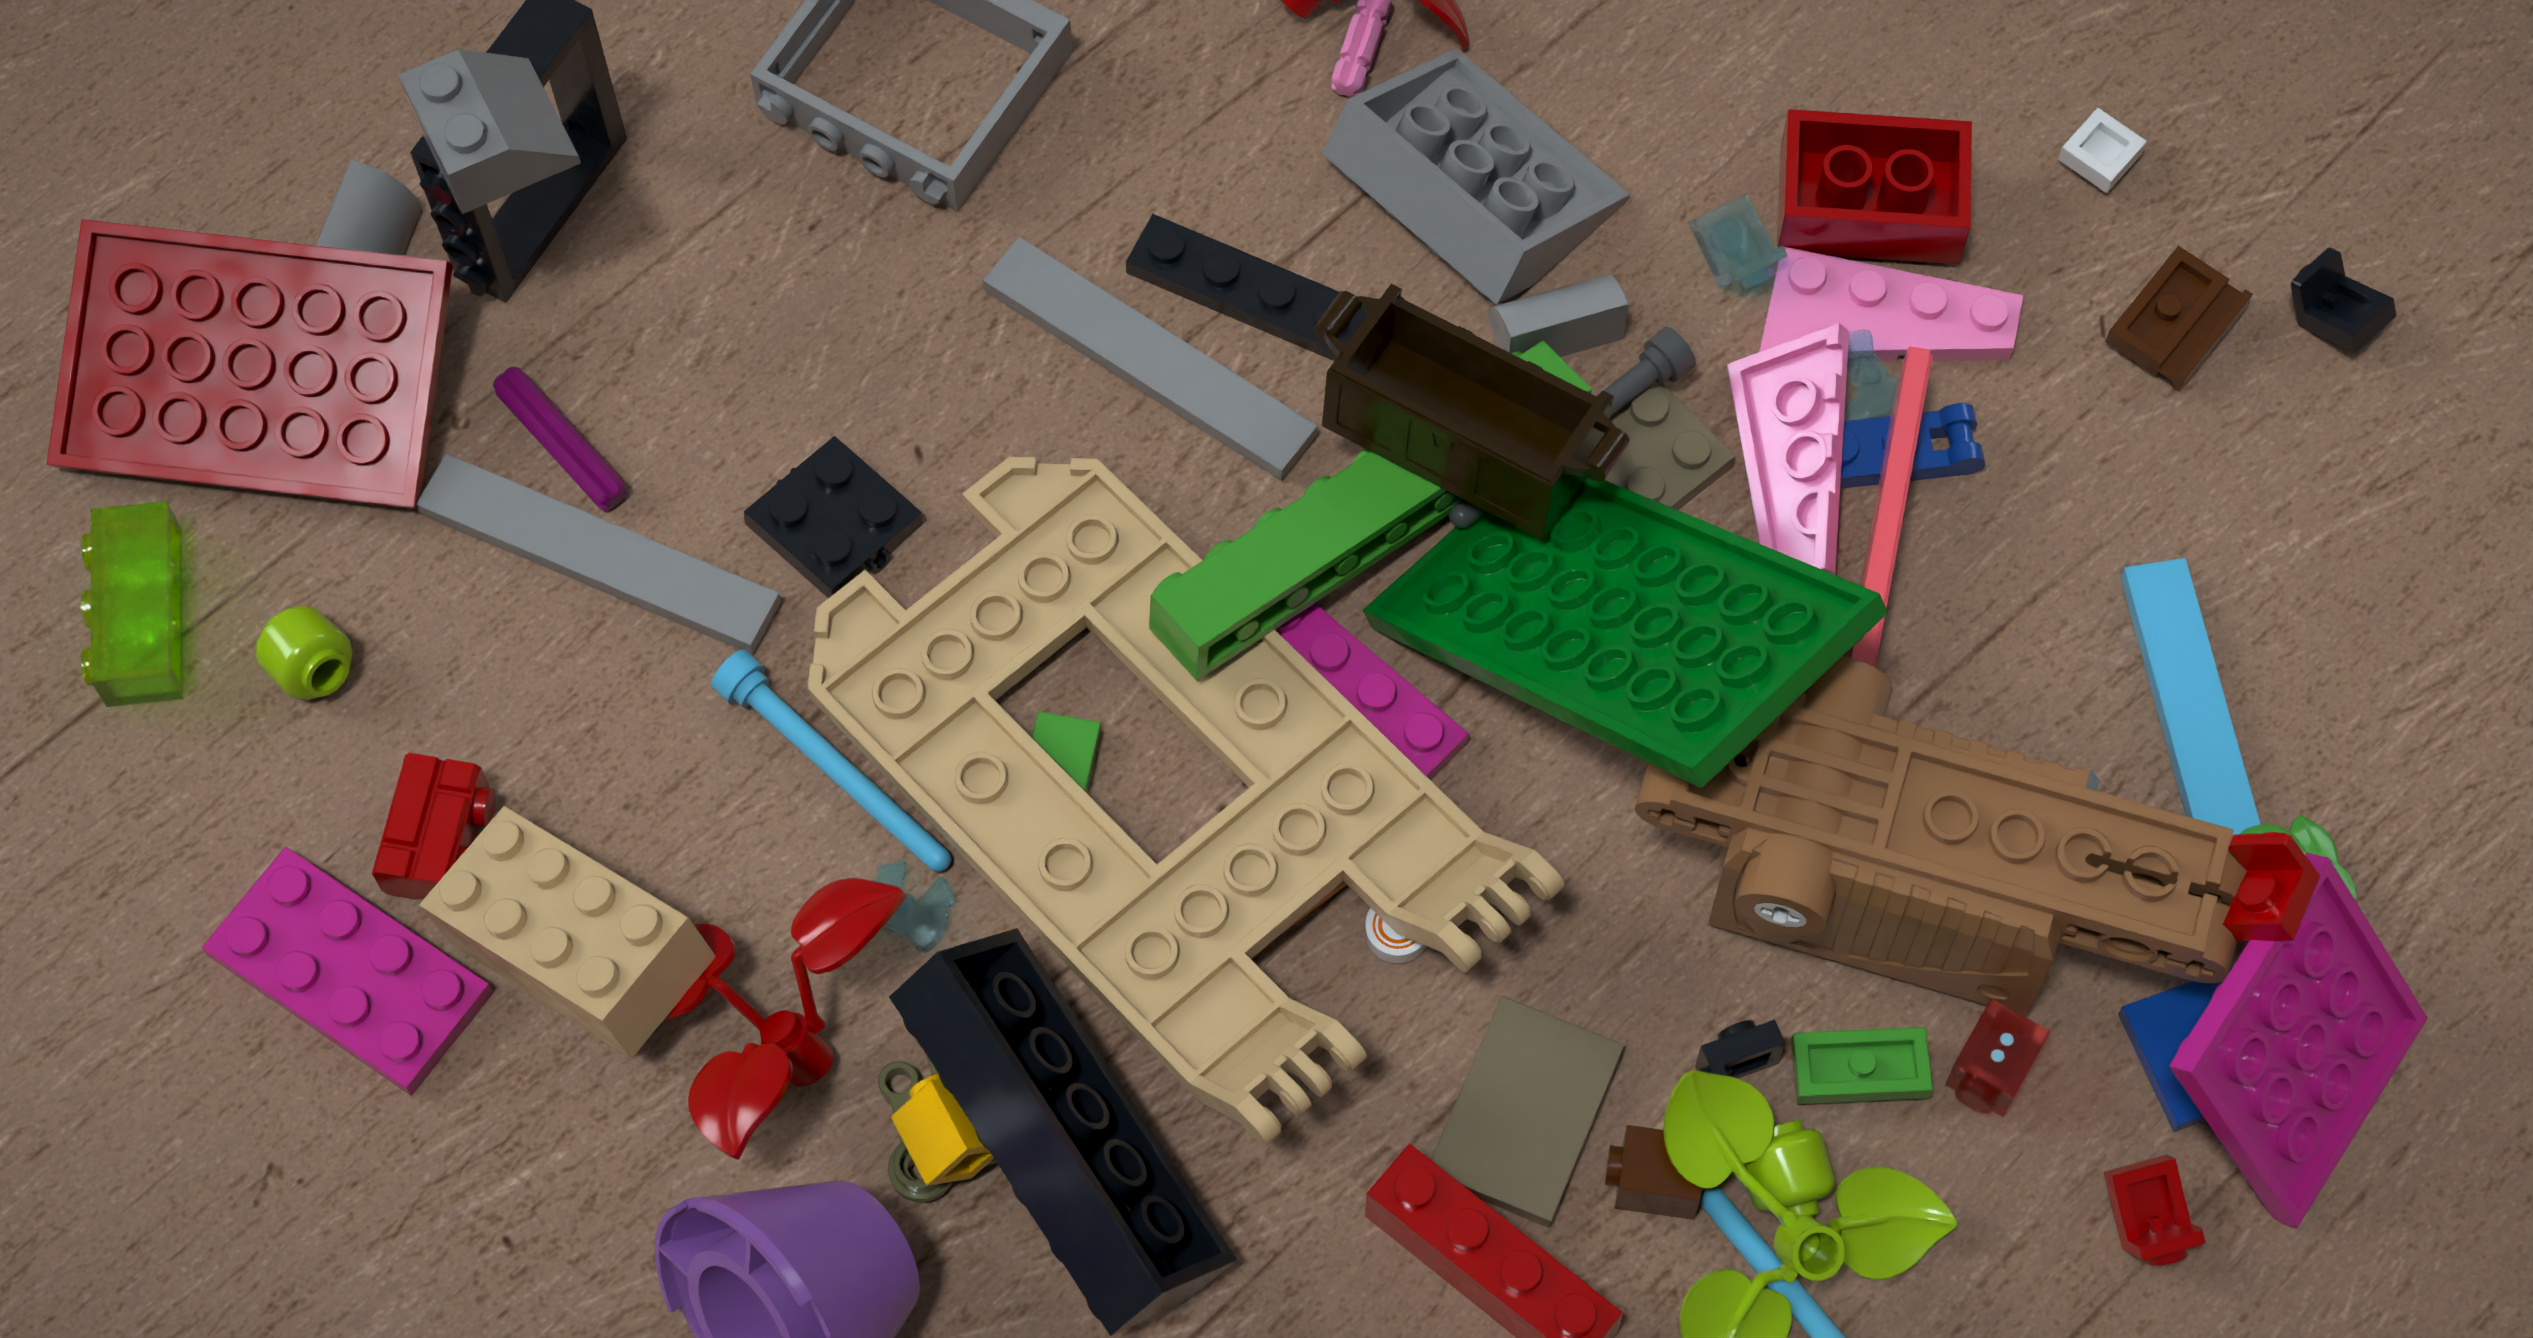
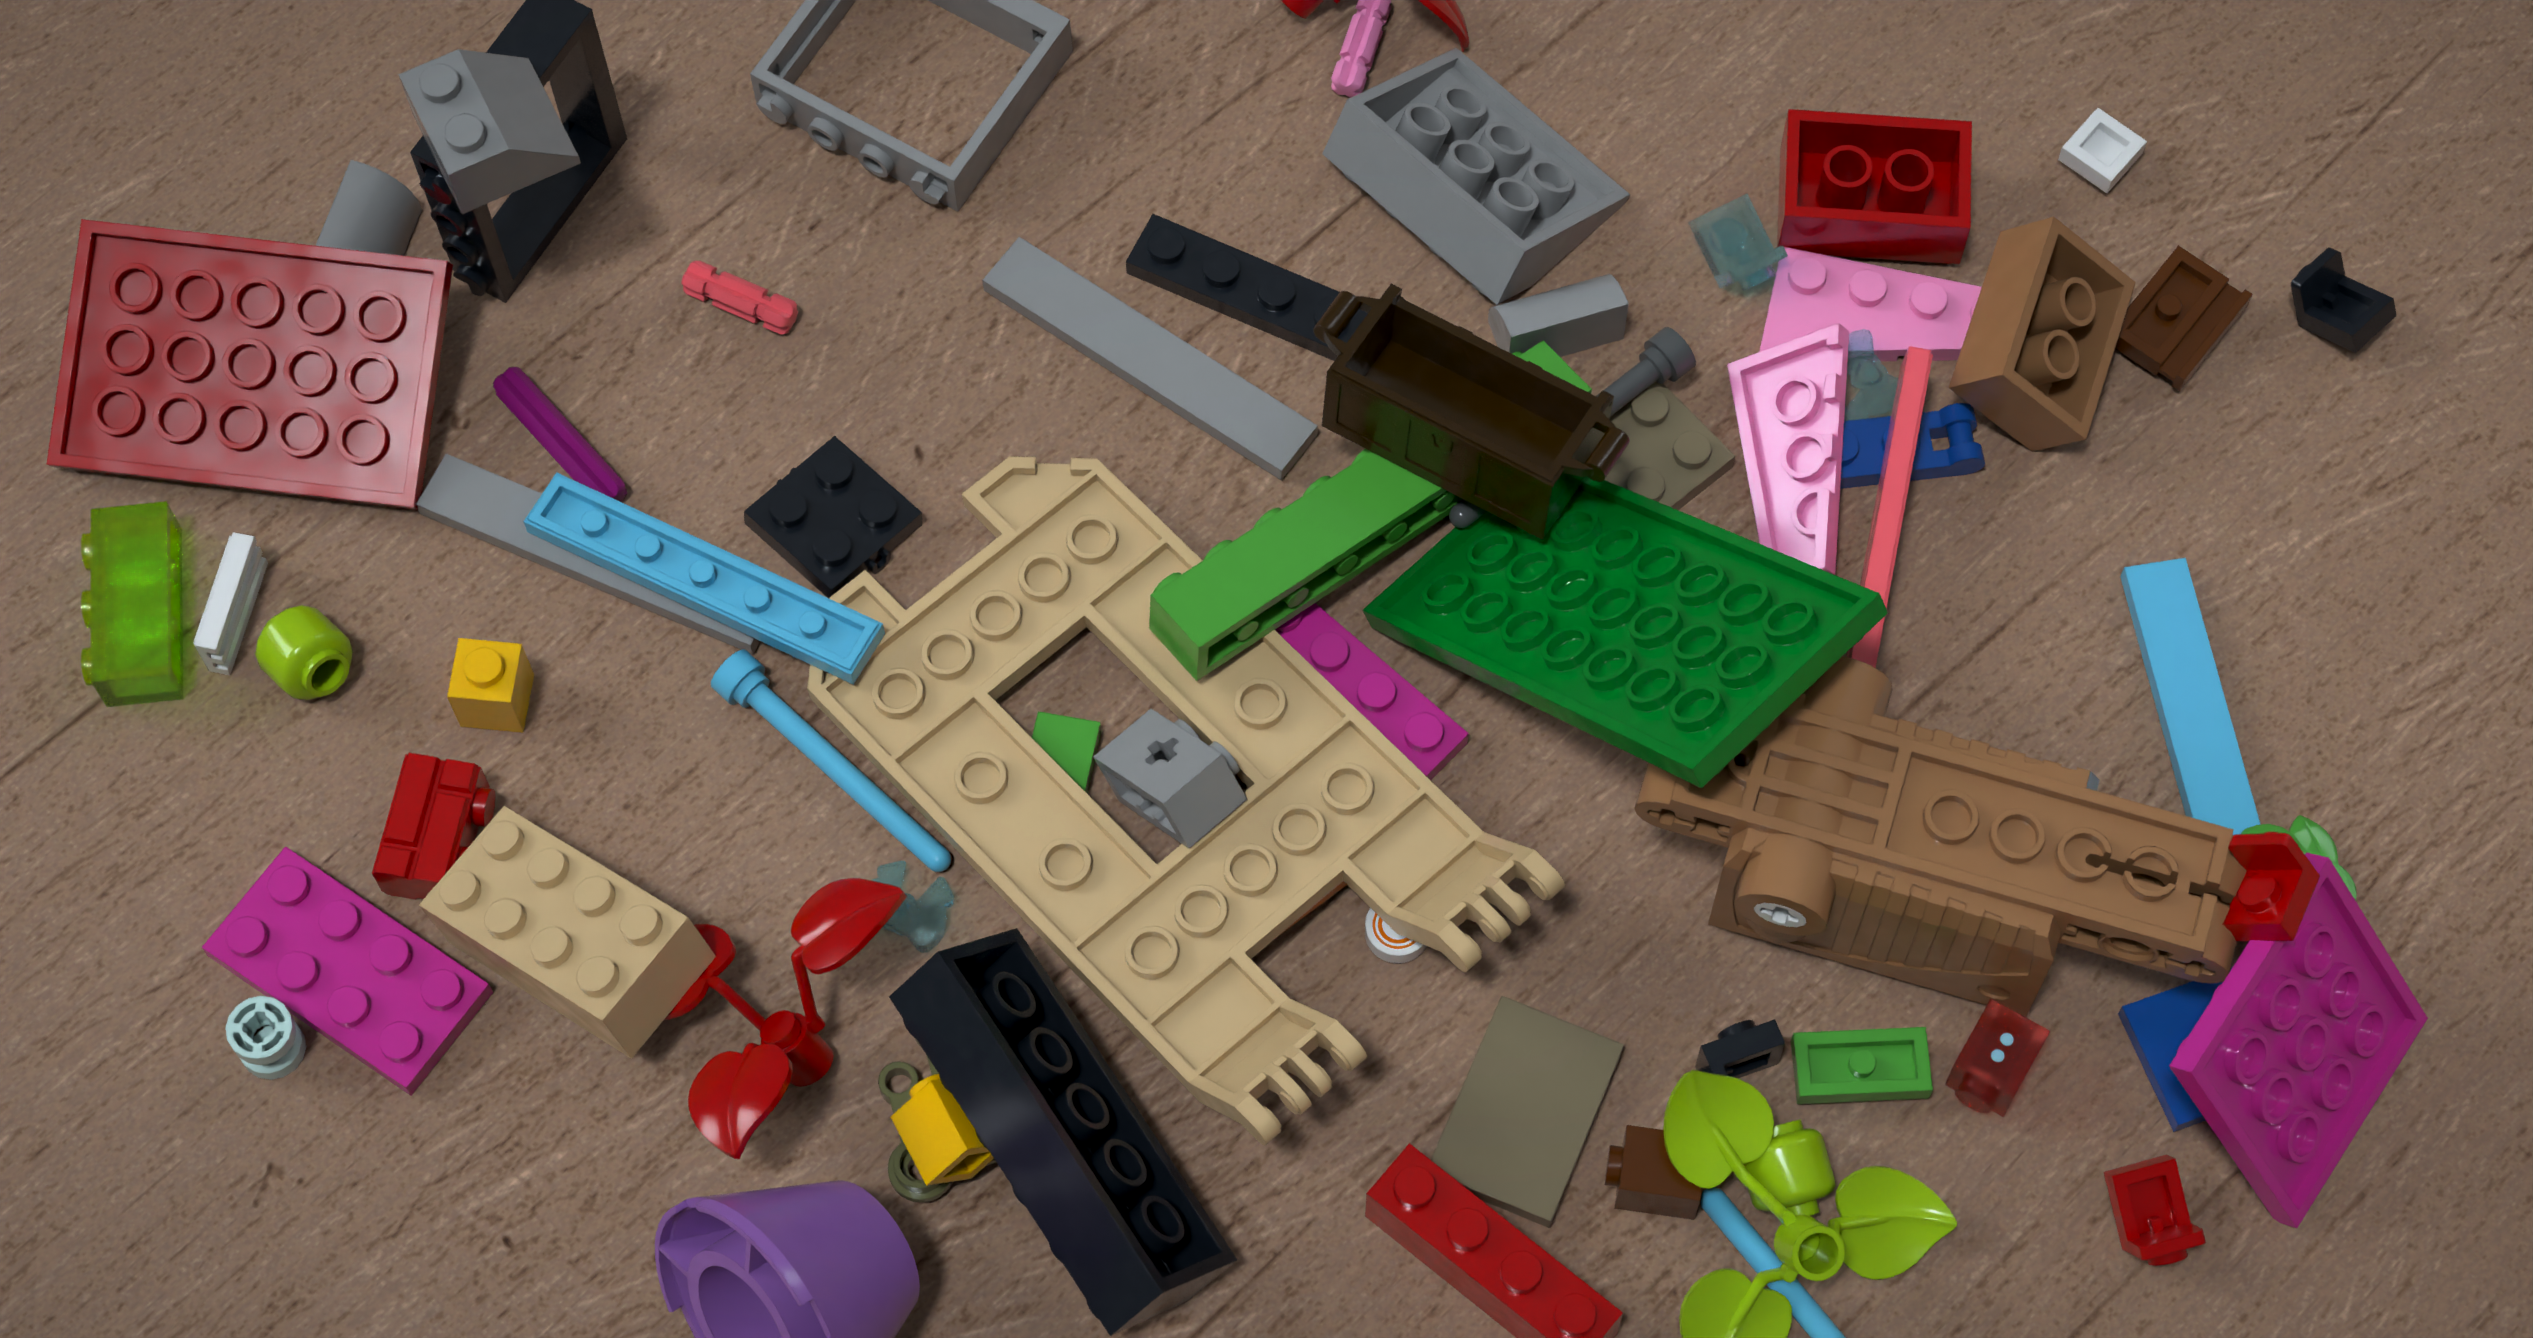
none -> white tile [193,532,268,675]
none -> light aqua wheel [225,996,306,1080]
none -> yellow brick [447,638,534,733]
none -> medium azure tile [523,472,885,685]
none -> coral axle [681,260,798,334]
none -> light grey brick [1093,709,1247,848]
none -> medium nougat brick [1949,216,2136,452]

